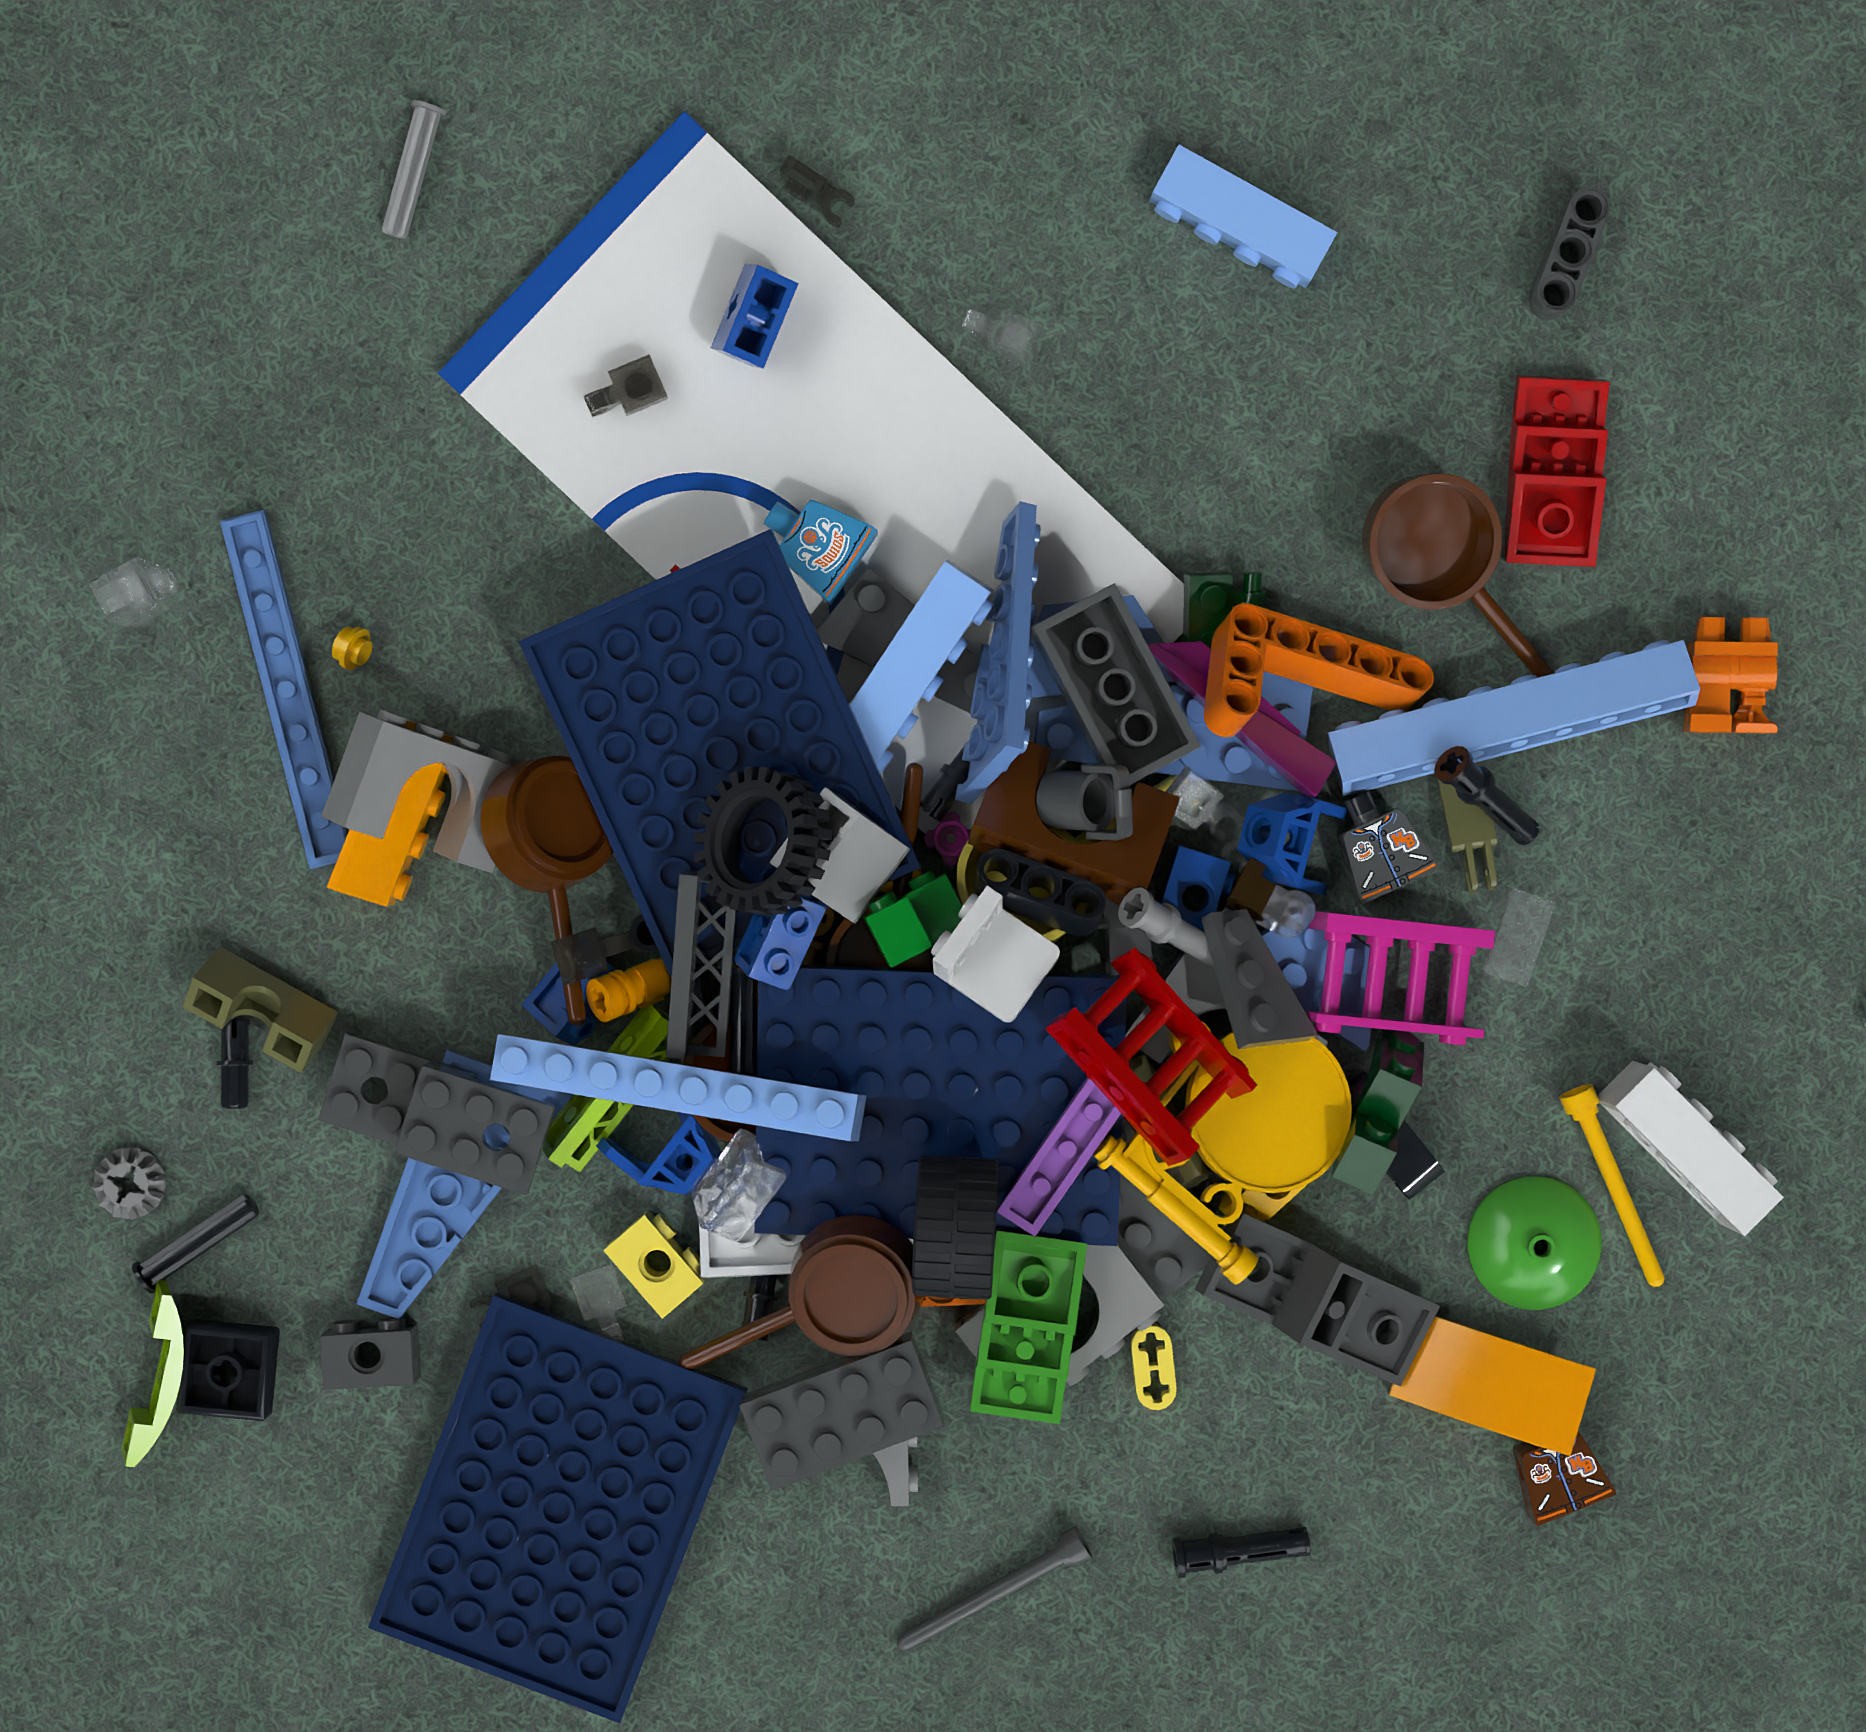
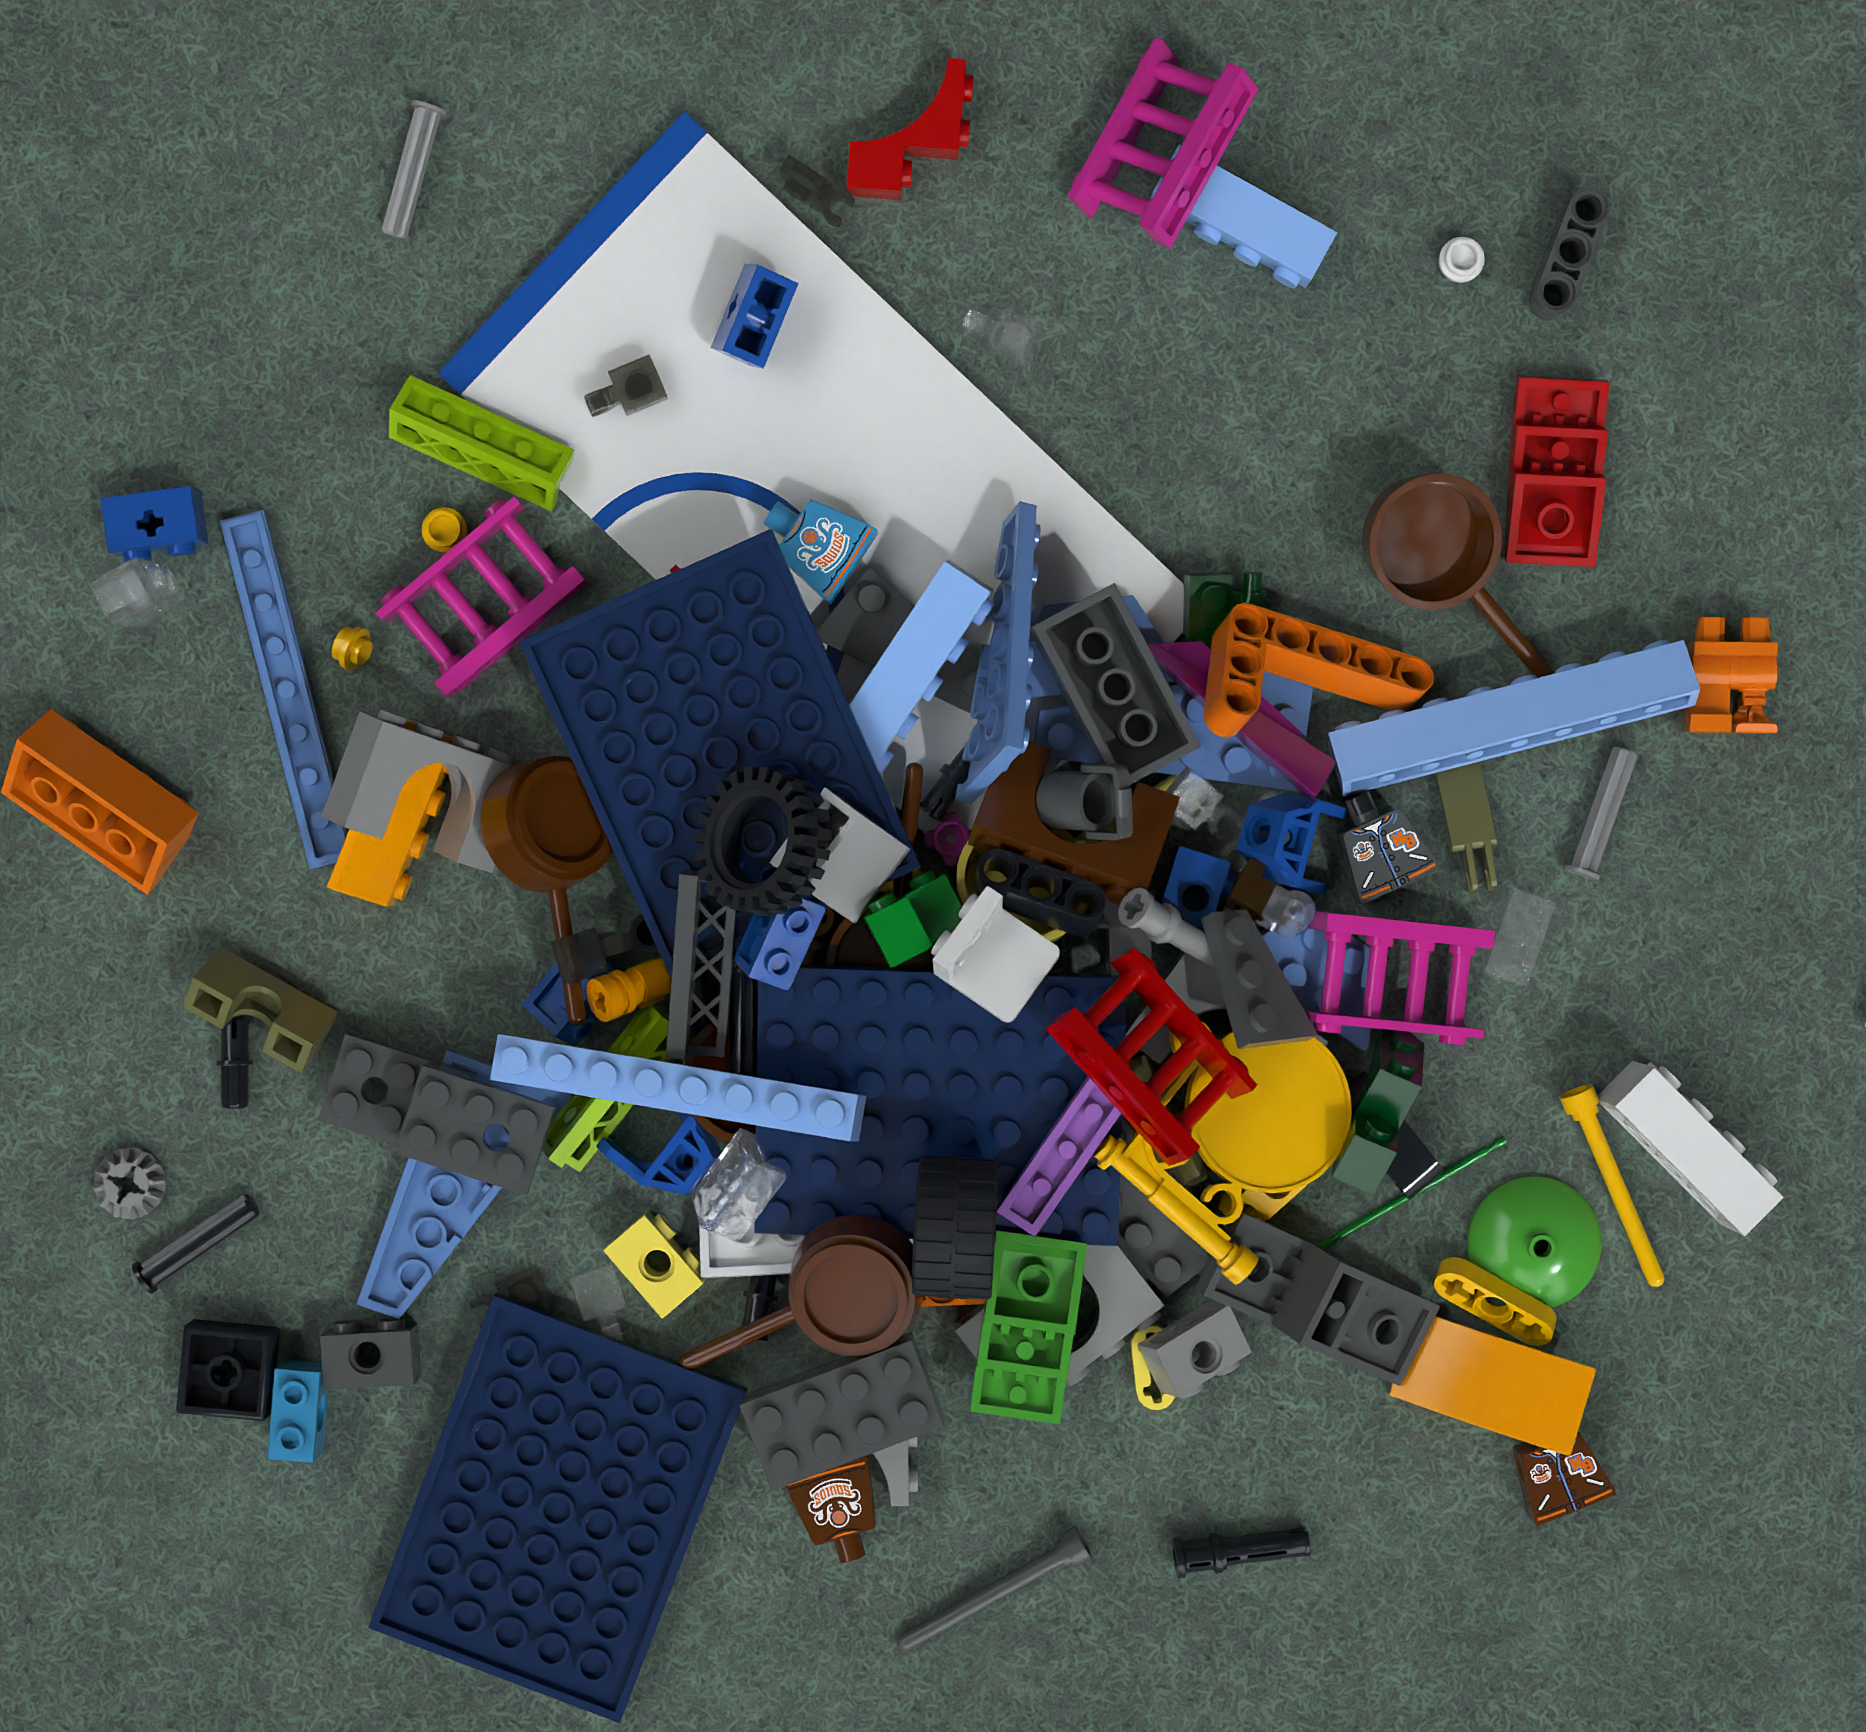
slope [121,1280,184,1467] -> none
black pin [1434,746,1540,845] -> none
none -> orange slope [1,709,199,895]
none -> blue brick [100,486,209,562]
none -> dark azure brick [268,1359,329,1463]
none -> dark pink fence [376,496,589,698]
none -> lime fence [389,375,575,512]
none -> yellow plate [422,507,468,553]
none -> reddish brown torso [785,1455,876,1563]
none -> red arch [846,58,974,200]
none -> dark pink fence [1067,37,1259,249]
none -> light grey brick [1138,1301,1252,1399]
none -> green piece [1318,1136,1507,1248]
none -> yellow beam [1434,1257,1557,1346]
none -> white plate [1439,237,1485,283]
none -> light grey axle [1565,747,1637,881]

